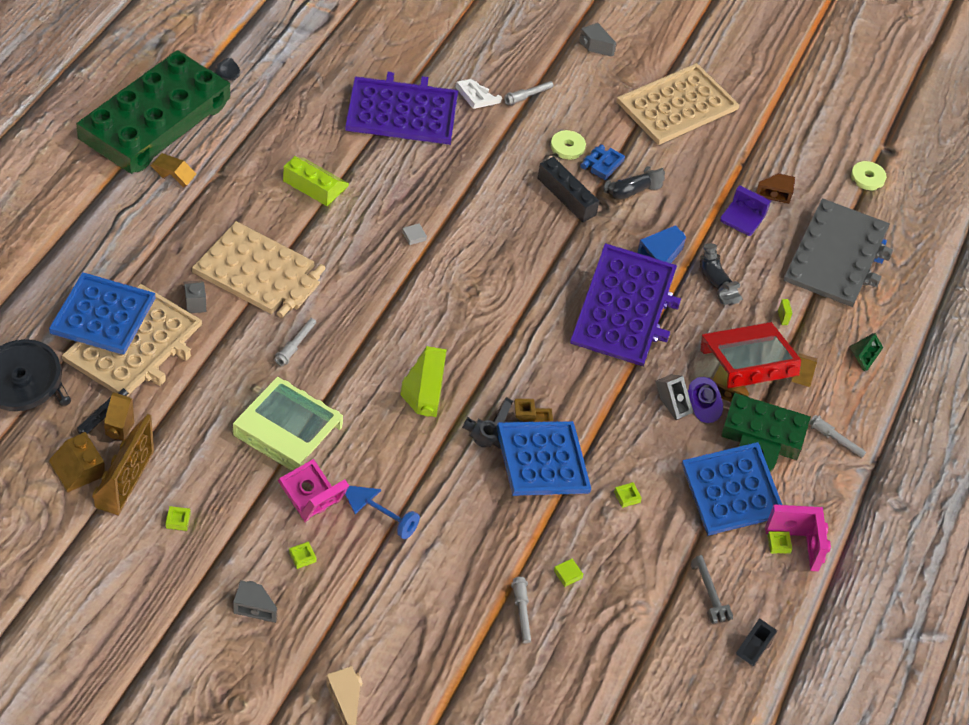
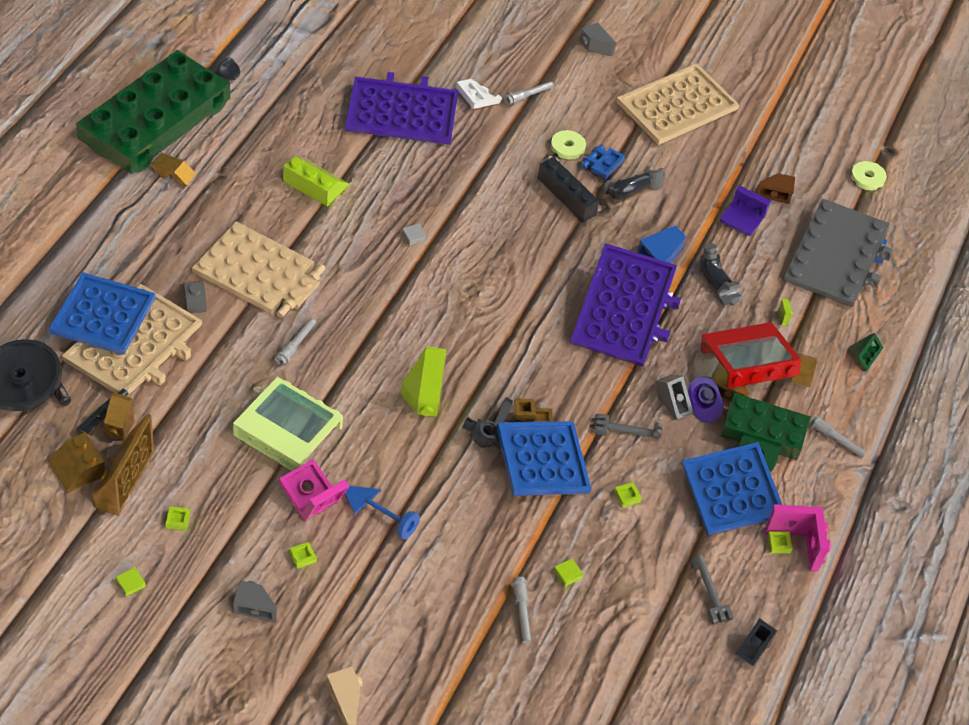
none -> lime tile [116,567,146,596]
none -> dark grey hinge [593,414,662,439]

